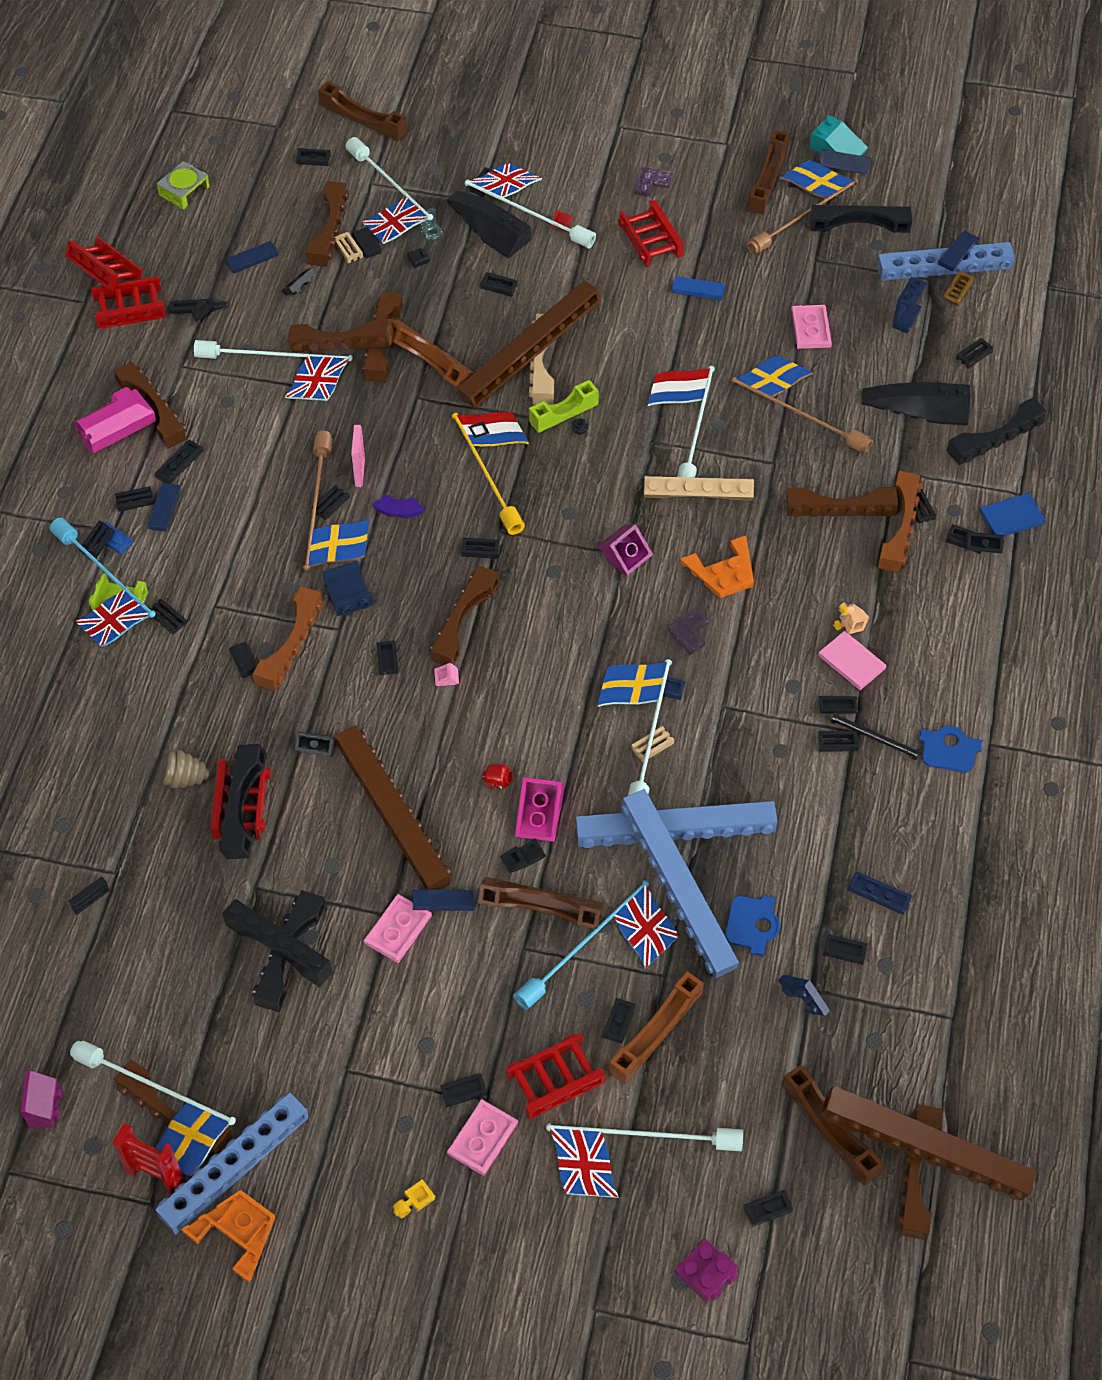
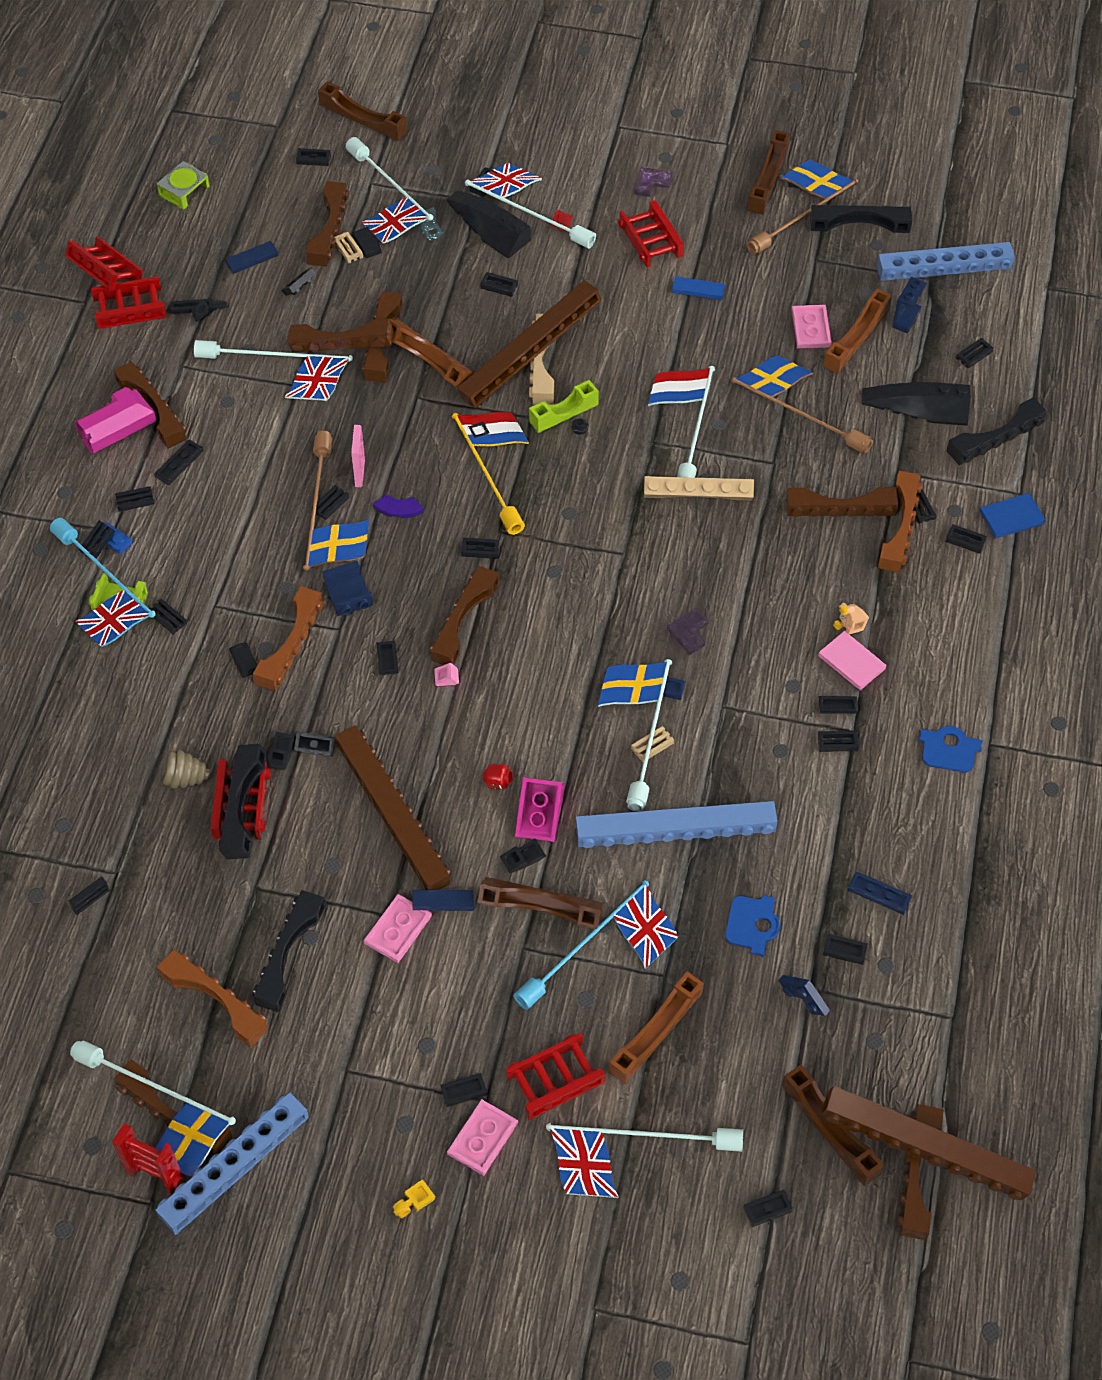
magenta slope [21,1071,63,1128] -> none
dark blue tile [148,483,181,532] -> none
orange wing [182,1190,275,1283] -> none
black arch [222,898,333,988] -> none
black tile [407,247,430,268] -> none
magenta slope [598,524,653,576] -> none
black plate [602,998,636,1044] -> none
medium blue brick [621,788,739,979] -> none
magenta plate [674,1239,739,1303] -> none
orange wing [680,536,754,598] -> none
slope [809,115,868,156] -> none
dark blue tile [820,149,871,174] -> none
black bar [831,712,921,760] -> none
dark blue tile [938,231,979,272] -> none
pearl gold slope [943,271,974,305] -> none
black slope [966,532,1005,554] -> none
none -> dark orange arch [156,950,268,1048]
none -> black slope [266,732,296,770]
none -> dark orange arch [823,288,892,374]

